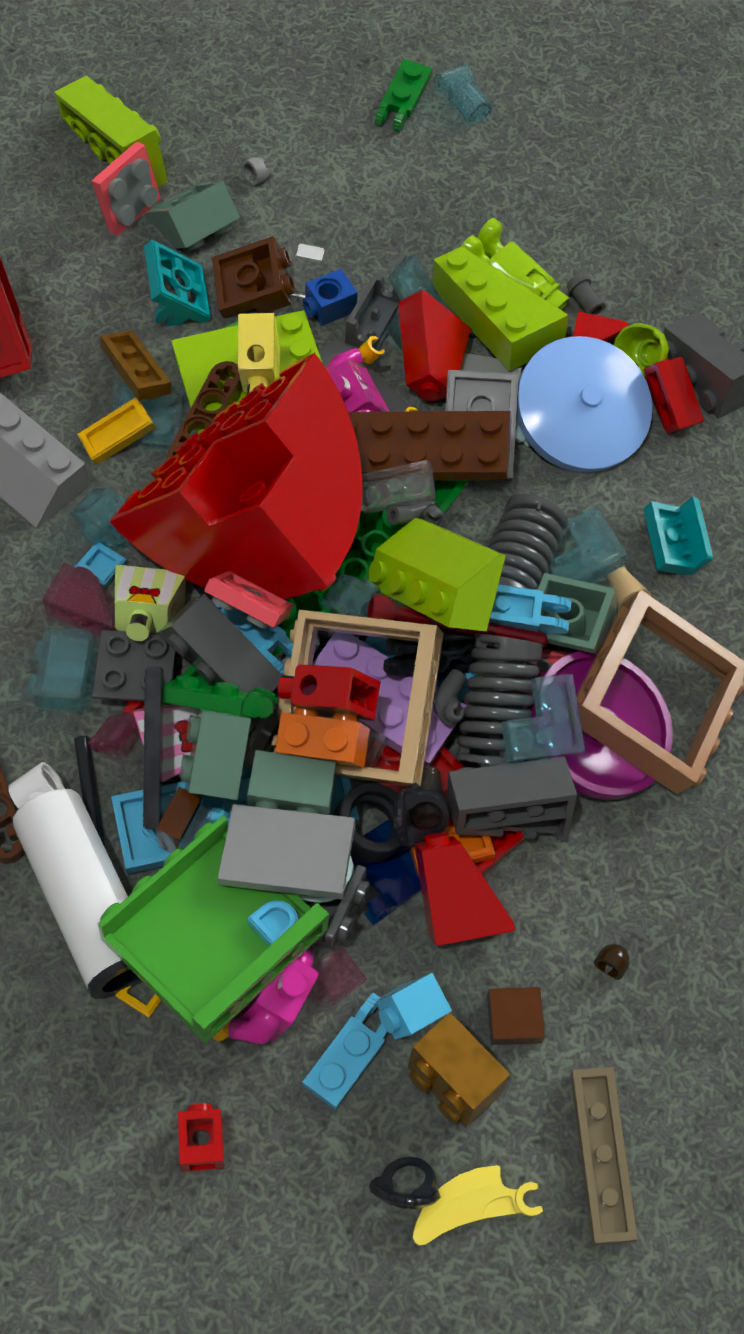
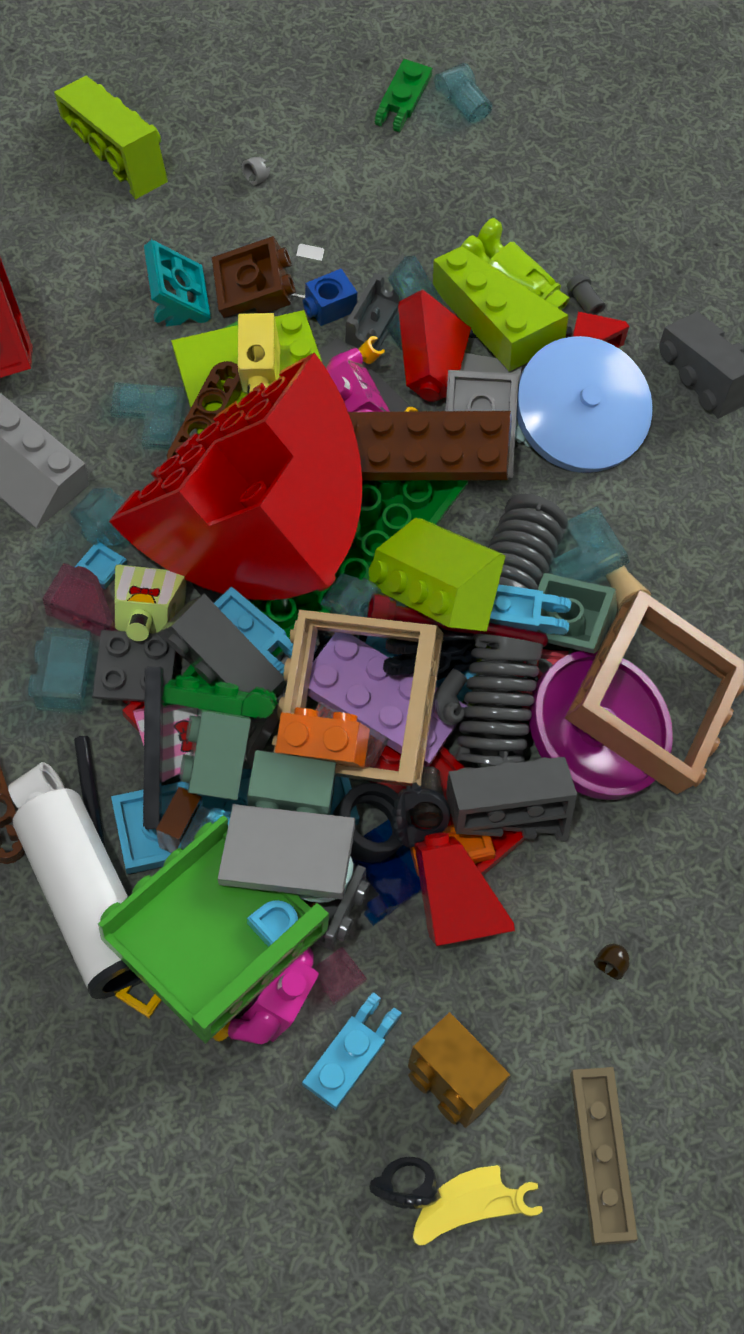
yellow tile [78,397,156,464] -> none
clear pink tile [87,712,137,753] -> none
piece [91,142,161,237] -> none
pearl gold plate [100,330,171,401] -> none
sand green slope [144,181,240,251] -> none
red brick [178,1103,225,1172] -> none
coral piece [204,571,294,629] -> none
red torso [278,664,381,721] -> none
clear plate [361,460,436,514] -> none
medium azure slope [376,973,452,1040] -> none
dark grey arm [386,500,444,525] -> none
reddish brown piece [487,987,545,1045] -> none
clear light blue plate [501,674,585,762] -> none
lime hair [614,323,669,377] -> none
red panel [643,357,704,434] -> none
teal bracket [643,497,713,575] -> none

